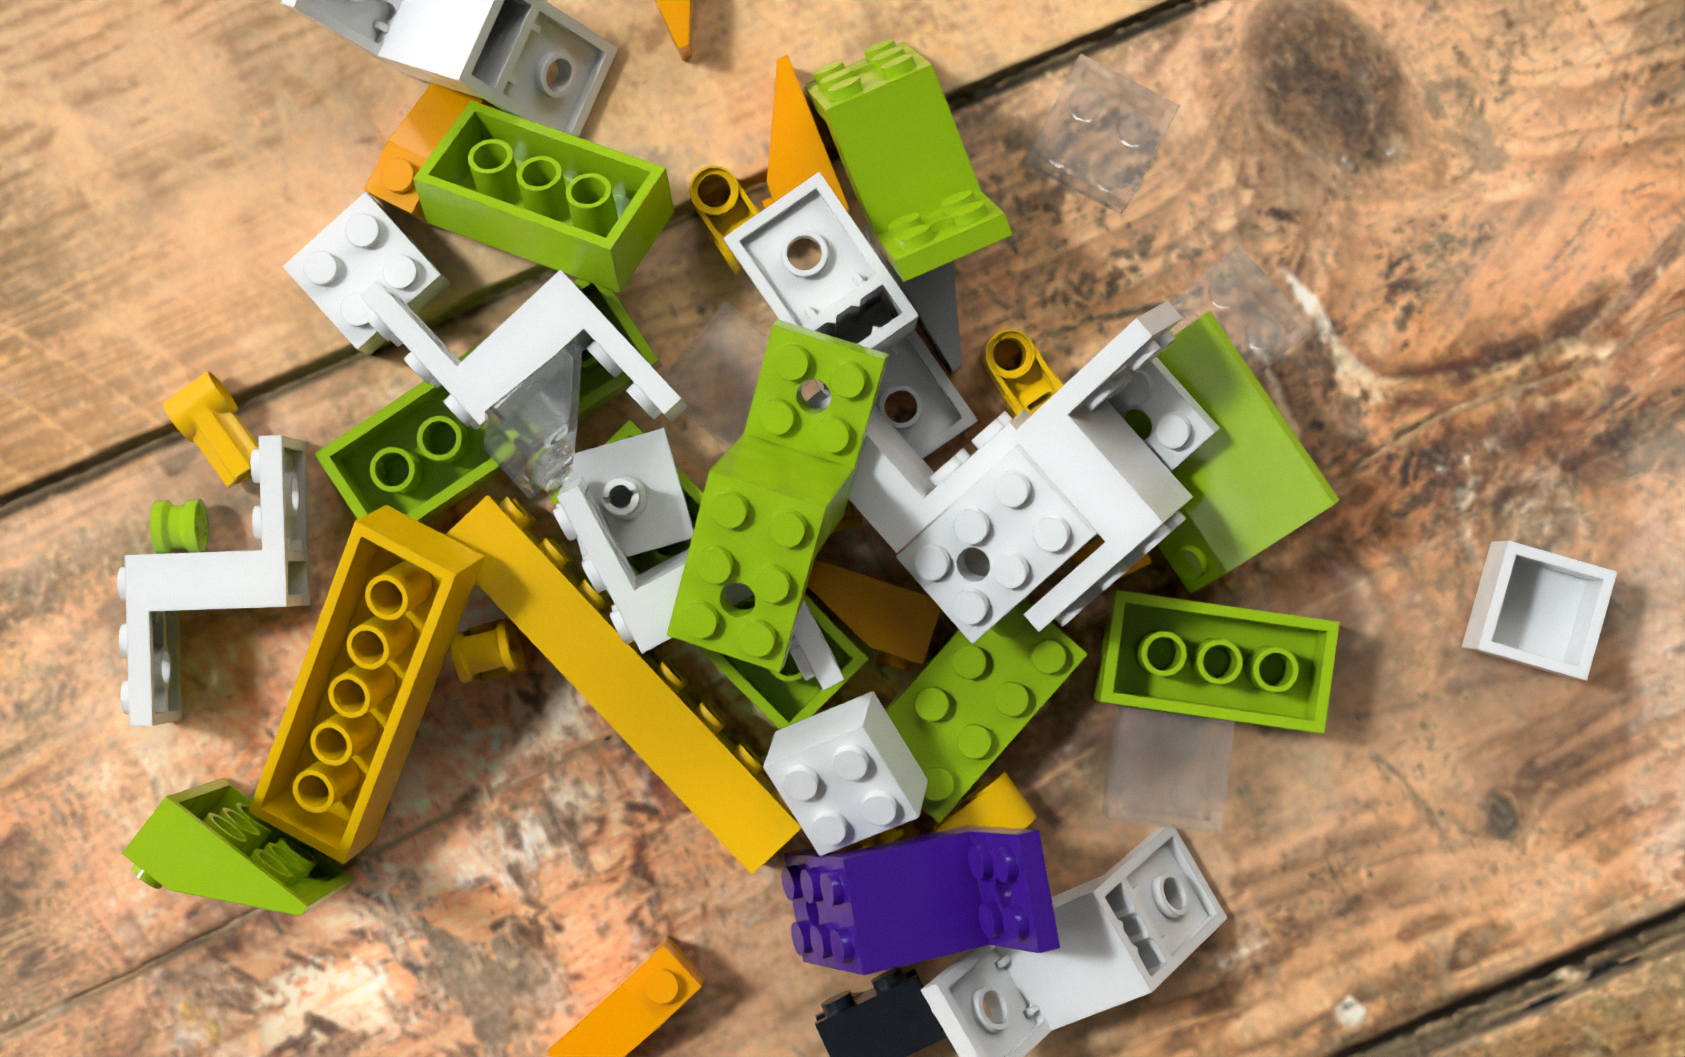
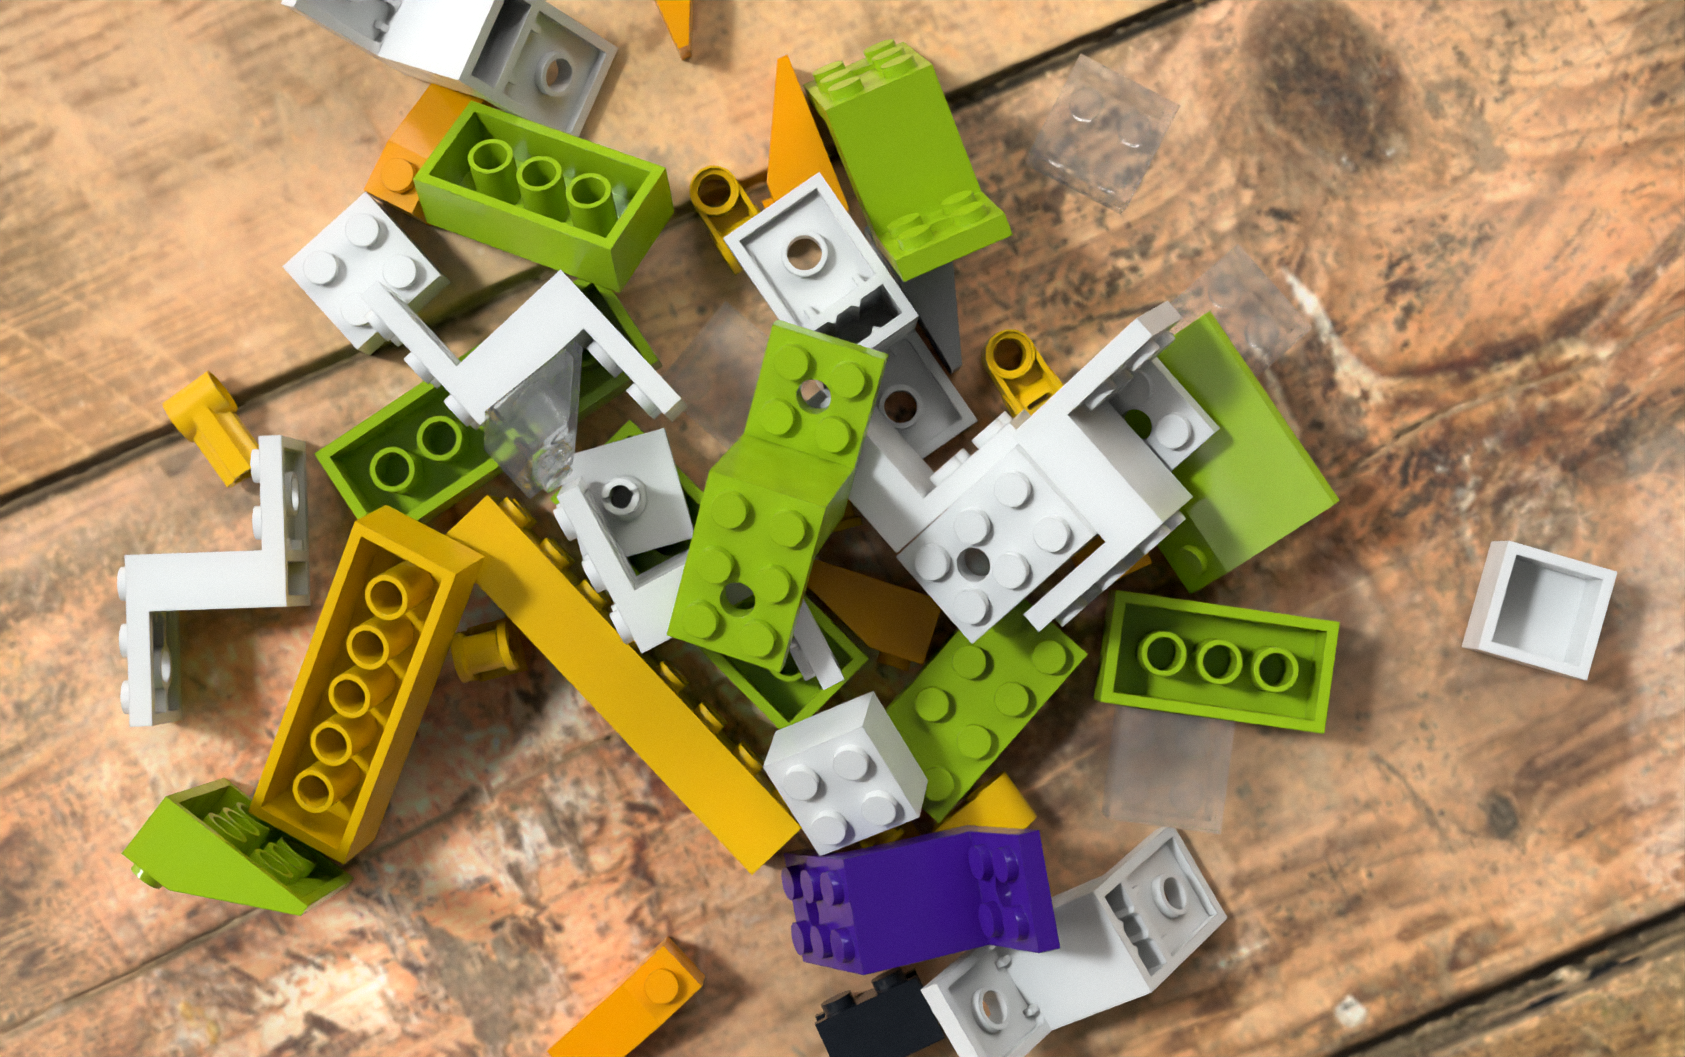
lime wheel [150,499,209,554] -> none

